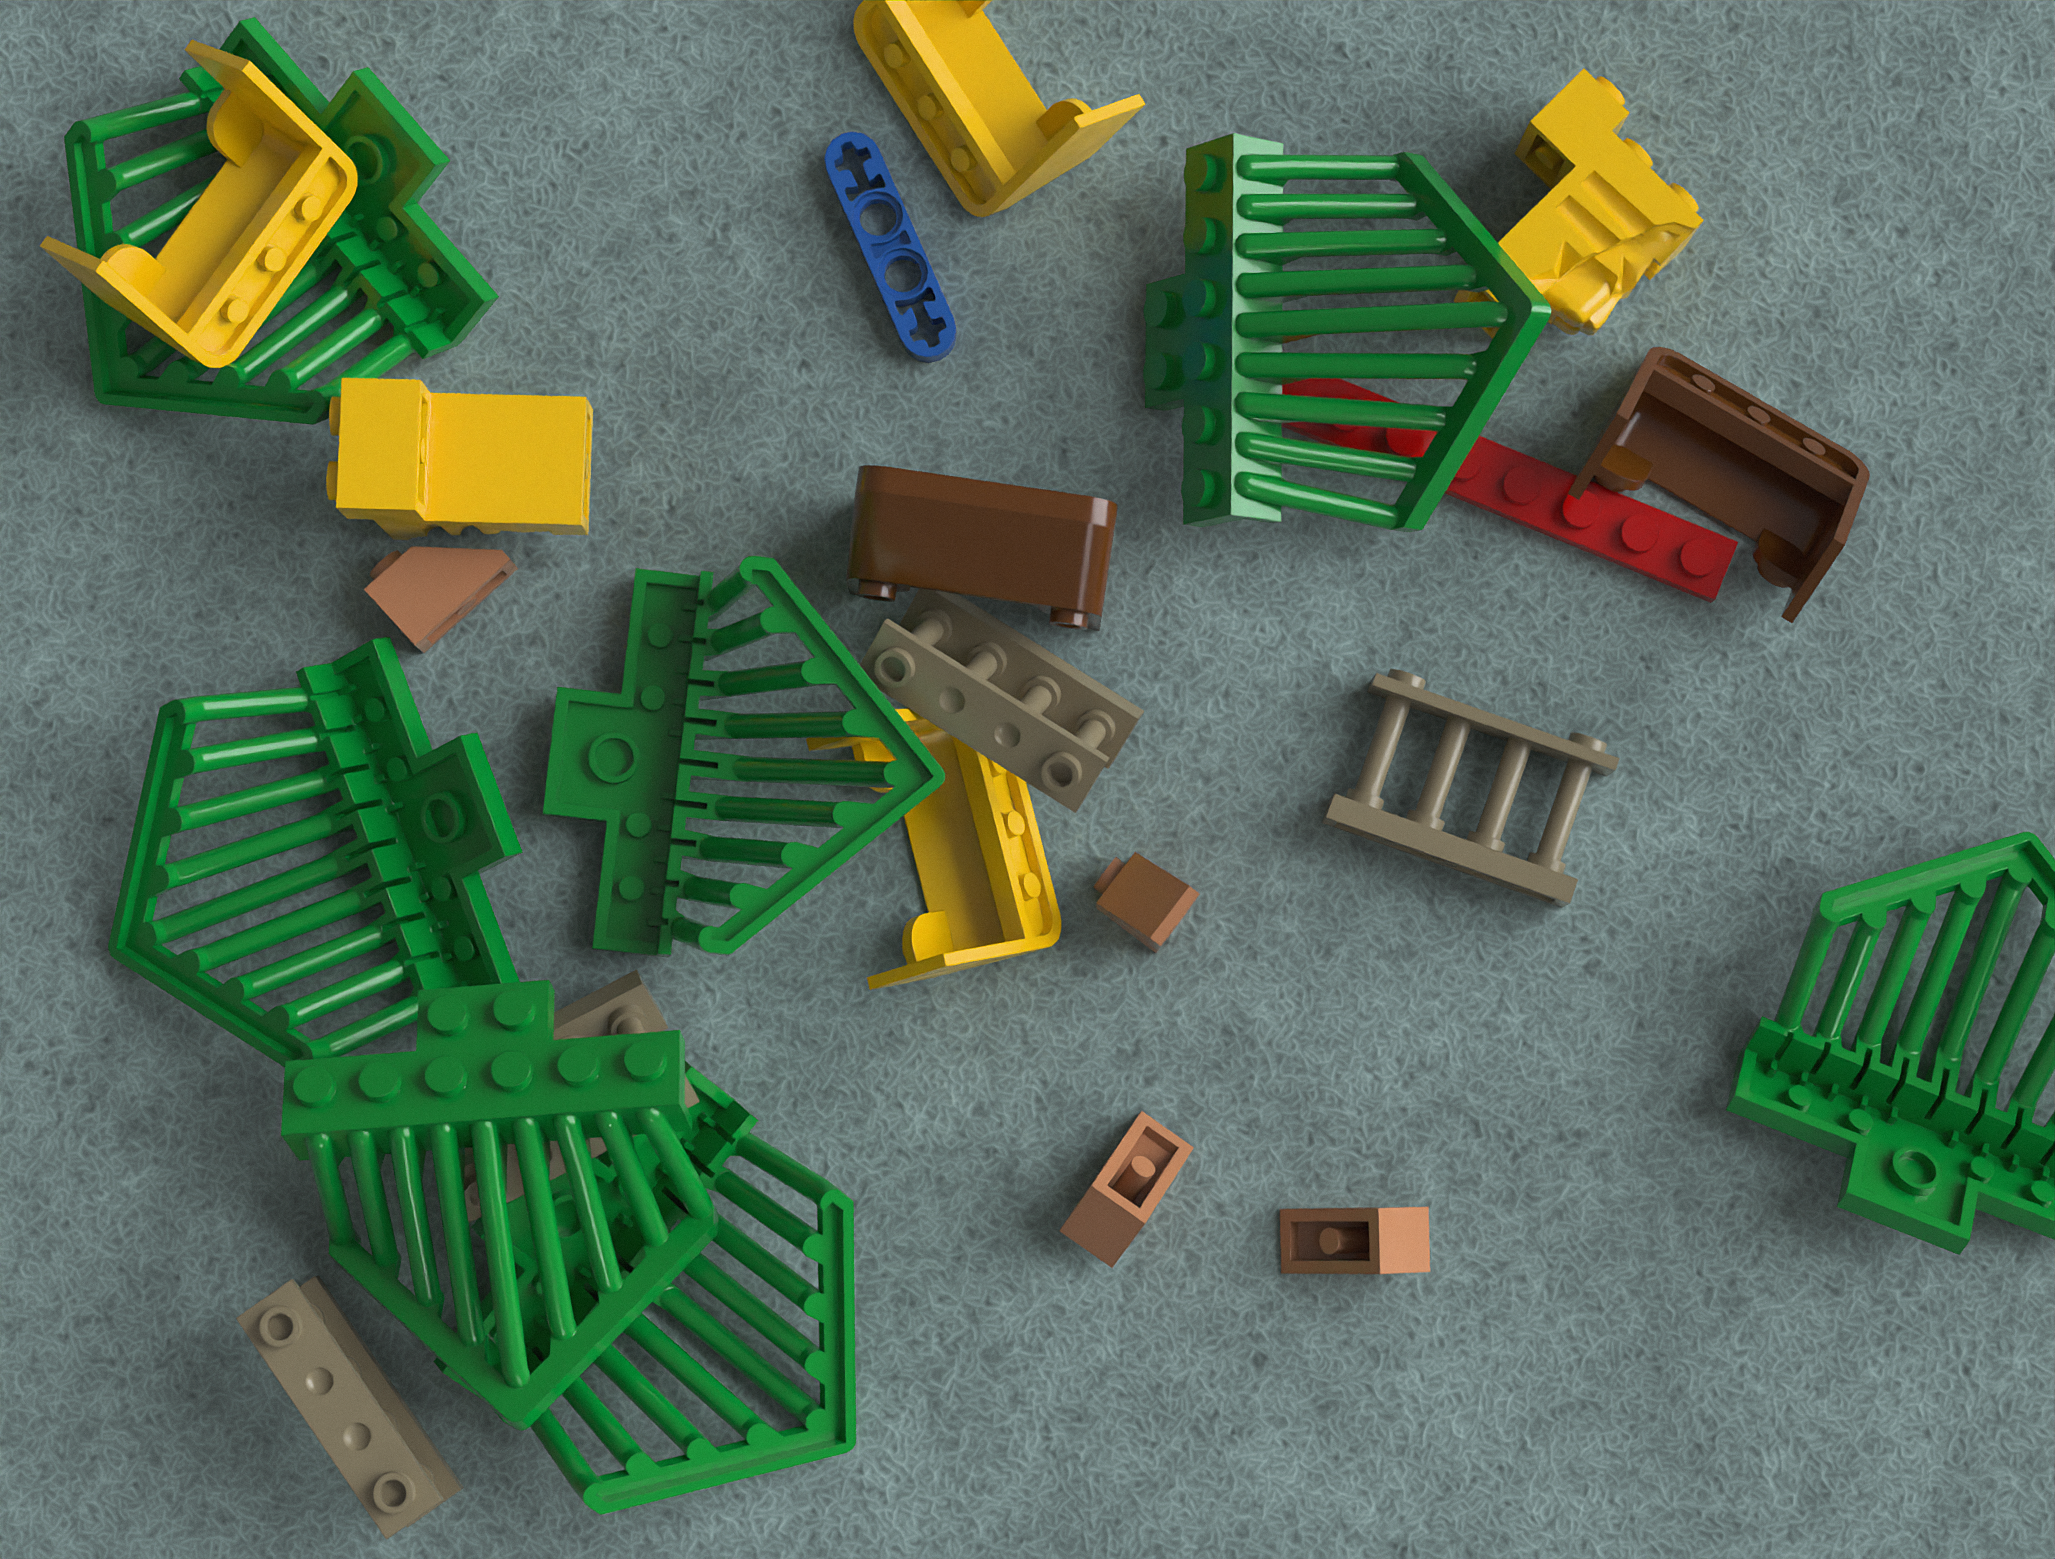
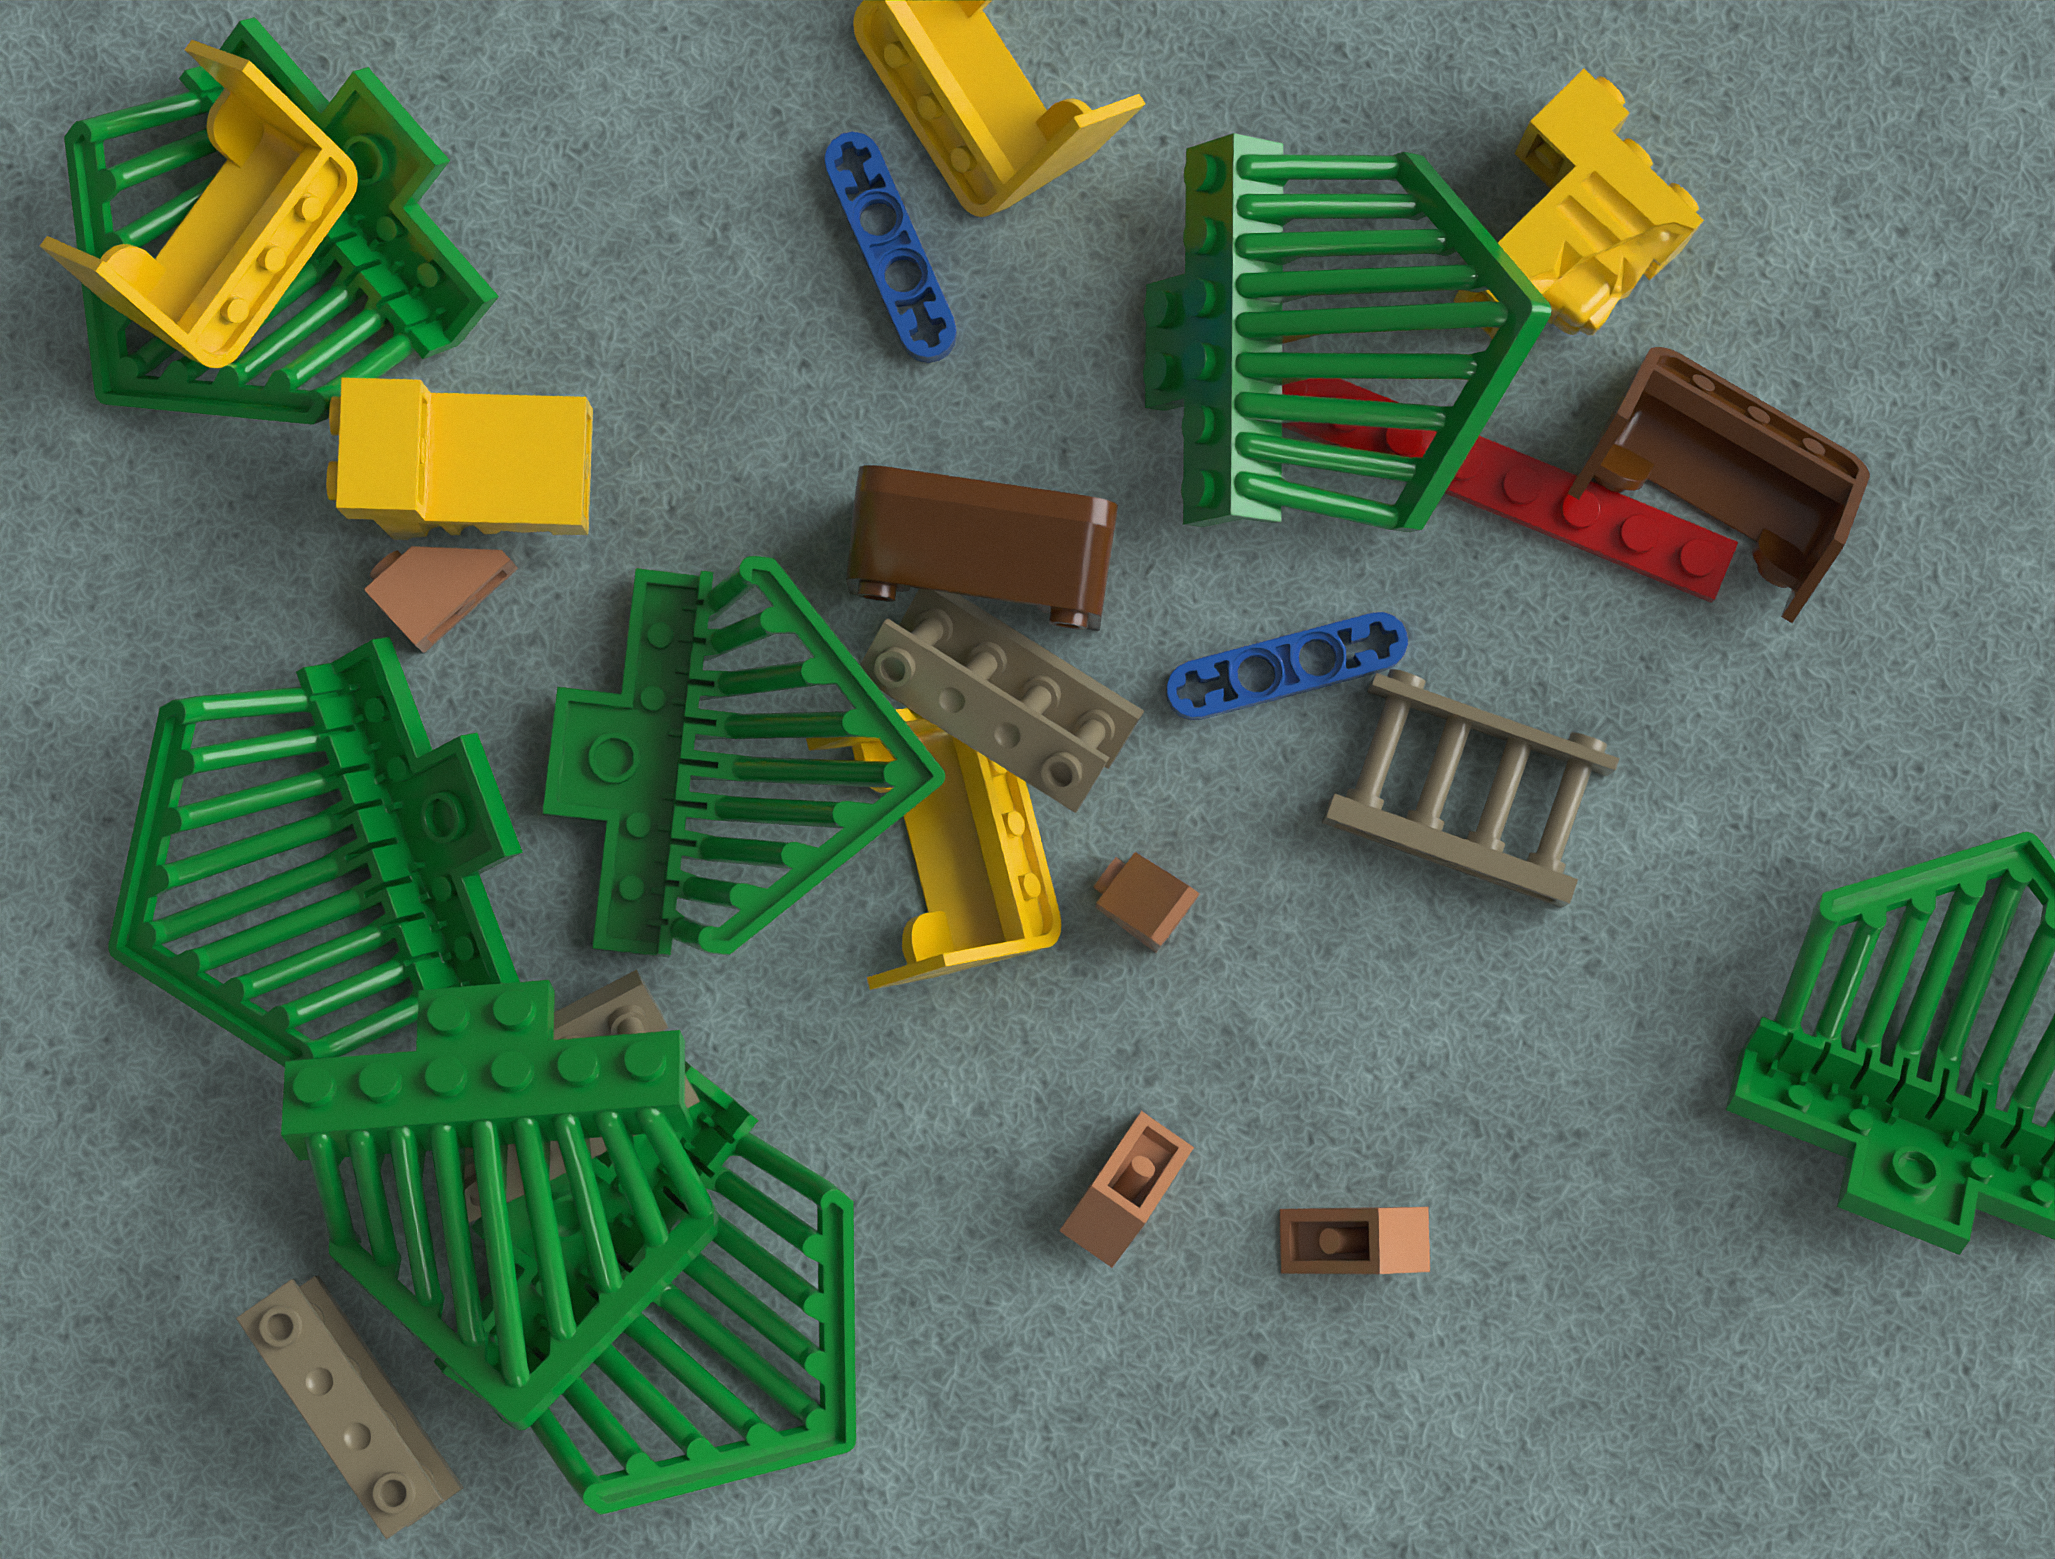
none -> blue beam [1166,612,1408,721]

